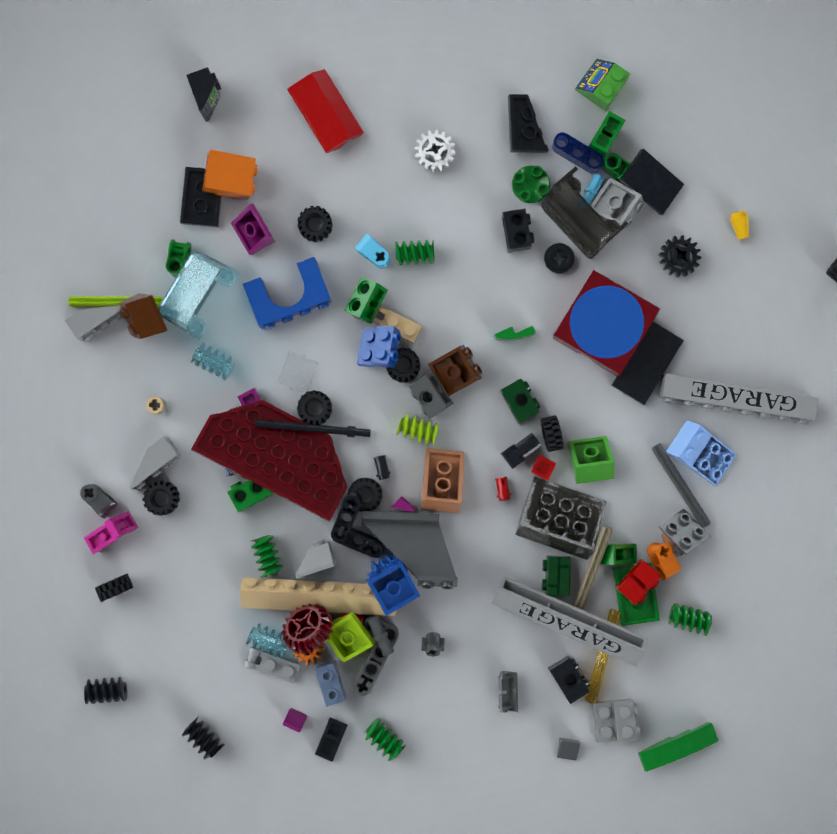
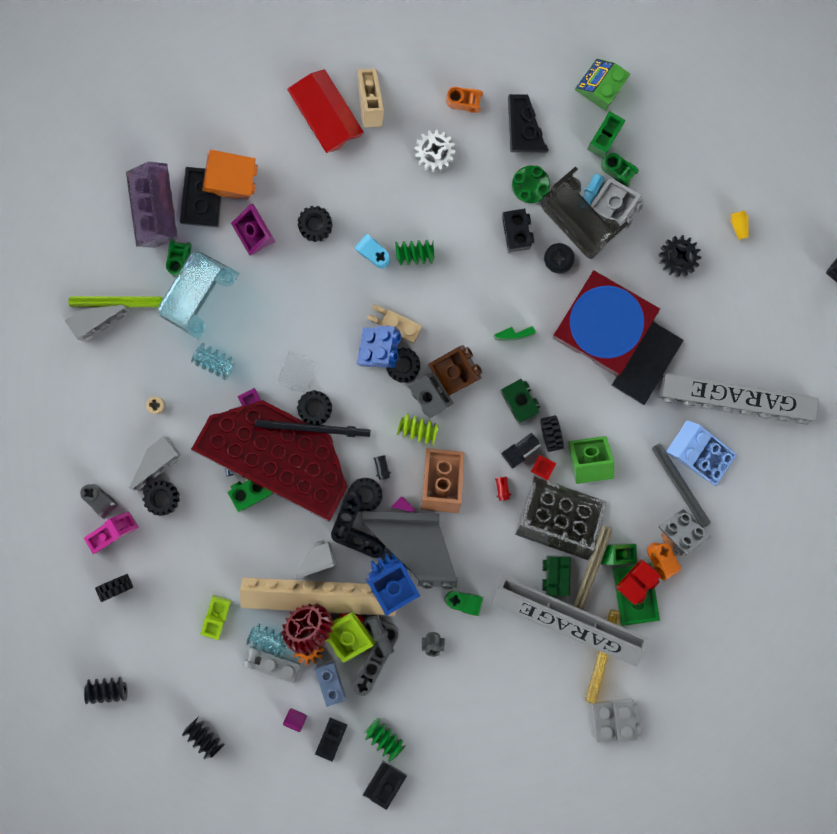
reddish brown slope [119,293,168,339] -> none
black slope [186,67,221,122] -> none
blue arch [243,257,332,330] -> none
green piece [251,535,283,578] -> none
green brick [344,277,388,324] -> none
dark grey hinge [498,671,518,713] -> none
black brick [548,656,590,704] -> none
clear blue beam [552,132,604,174] -> none
dark grey slope [557,738,580,760] -> none
black tile [619,149,684,215] -> none
green slope [638,722,719,772] -> none
green piece [668,603,712,636] -> none
none -> clear purple brick [126,161,178,248]
none -> lime slope [200,595,232,640]
none -> tan slope [357,69,384,127]
none -> black plate [363,760,407,810]
none -> green piece [445,591,484,616]
none -> orange piece [446,87,483,113]

